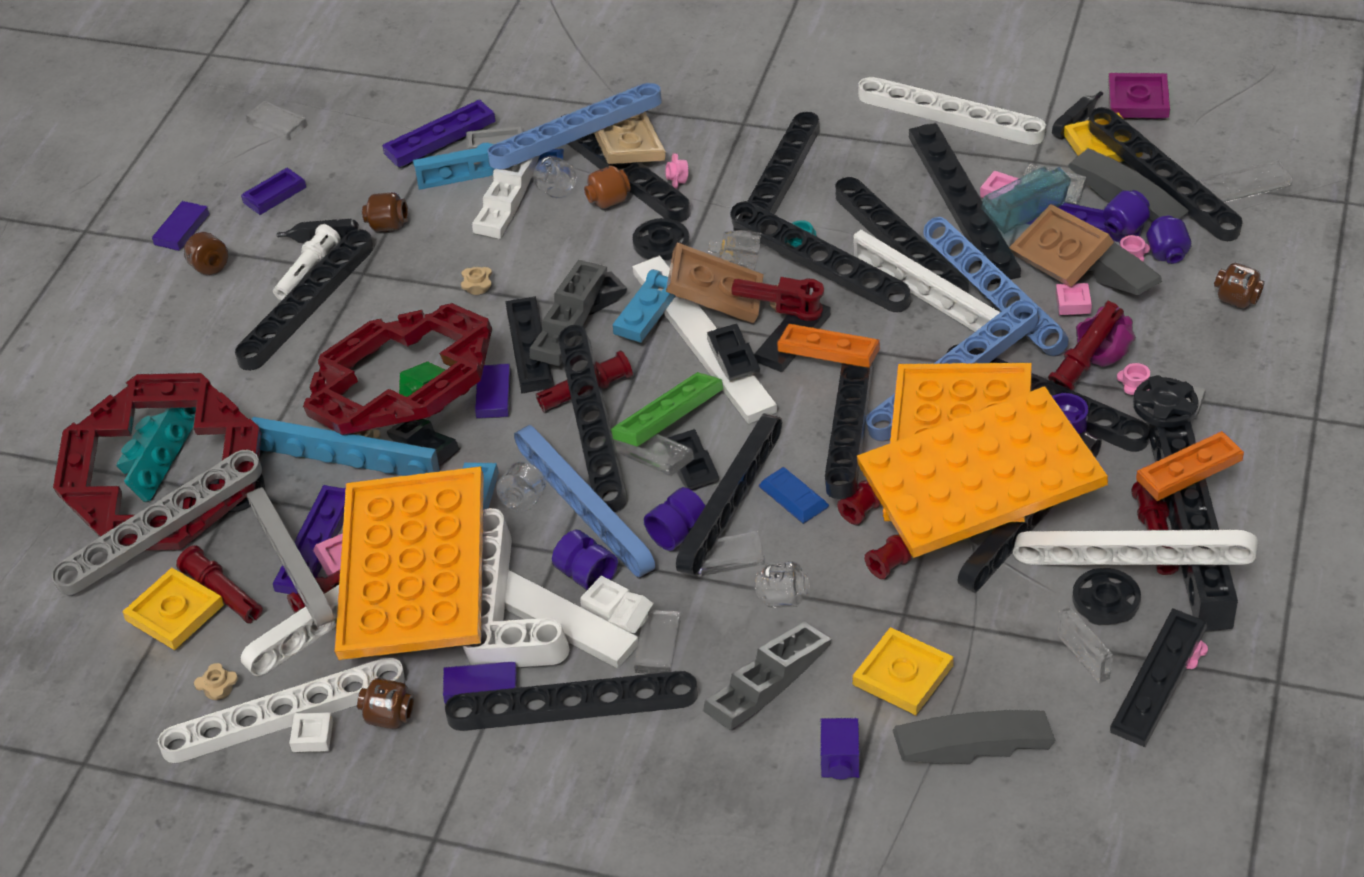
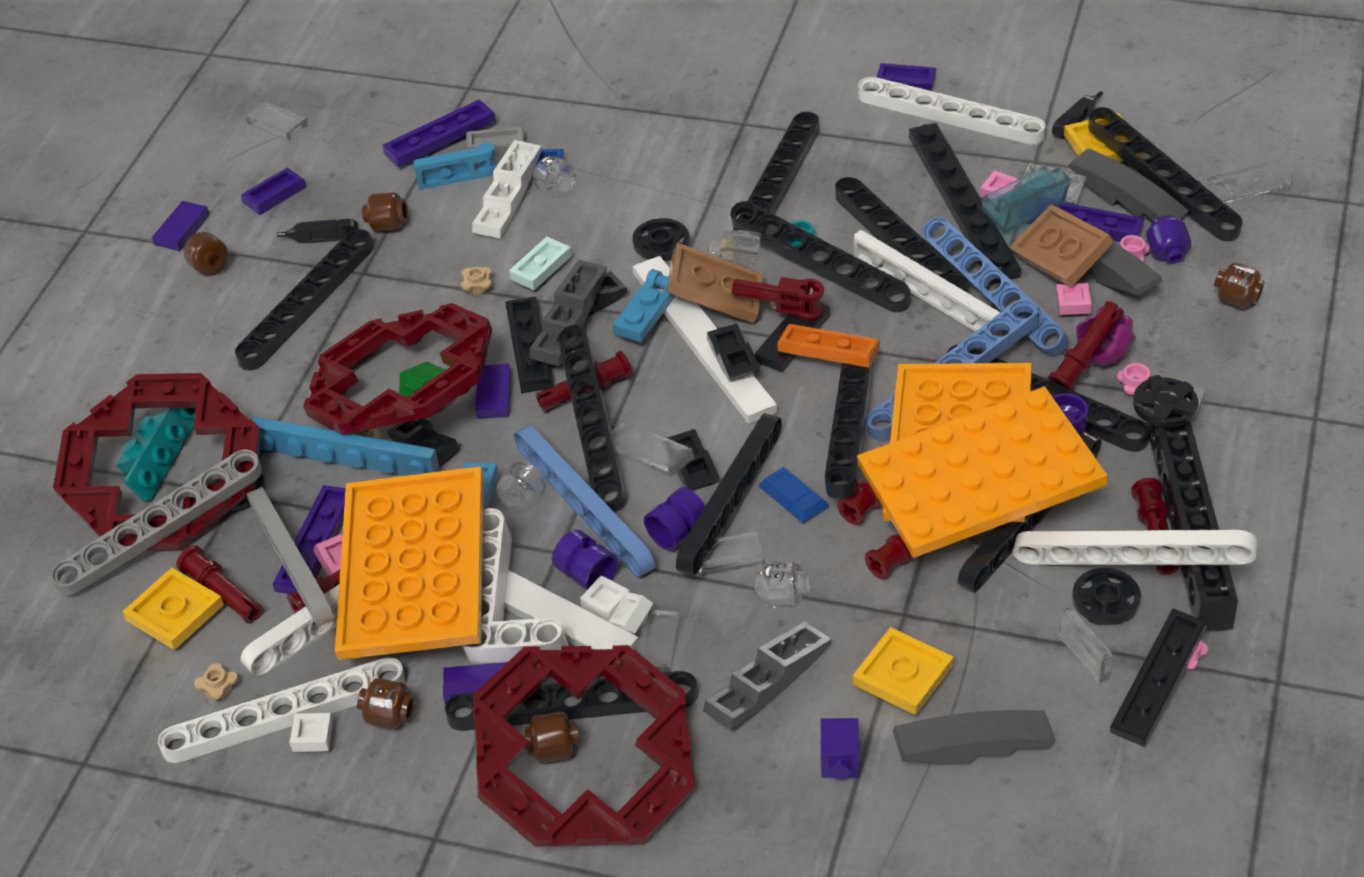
white pin [273,224,341,301] -> none
medium blue beam [487,83,662,169] -> none
black beam [561,114,690,222] -> none
dark orange head [584,166,631,209] -> none
tan tile [594,112,666,164] -> none
bright green tile [611,372,723,447] -> none
bright pink plate [665,154,688,189] -> none
dark purple head [1104,190,1150,236] -> none
magenta plate [1108,73,1170,119] -> none
orange tile [1136,431,1244,501] -> none
none -> dark red plate [473,645,695,847]
none -> light aqua plate [509,237,572,290]
none -> reddish brown head [524,711,580,763]
none -> dark purple tile [877,63,936,91]

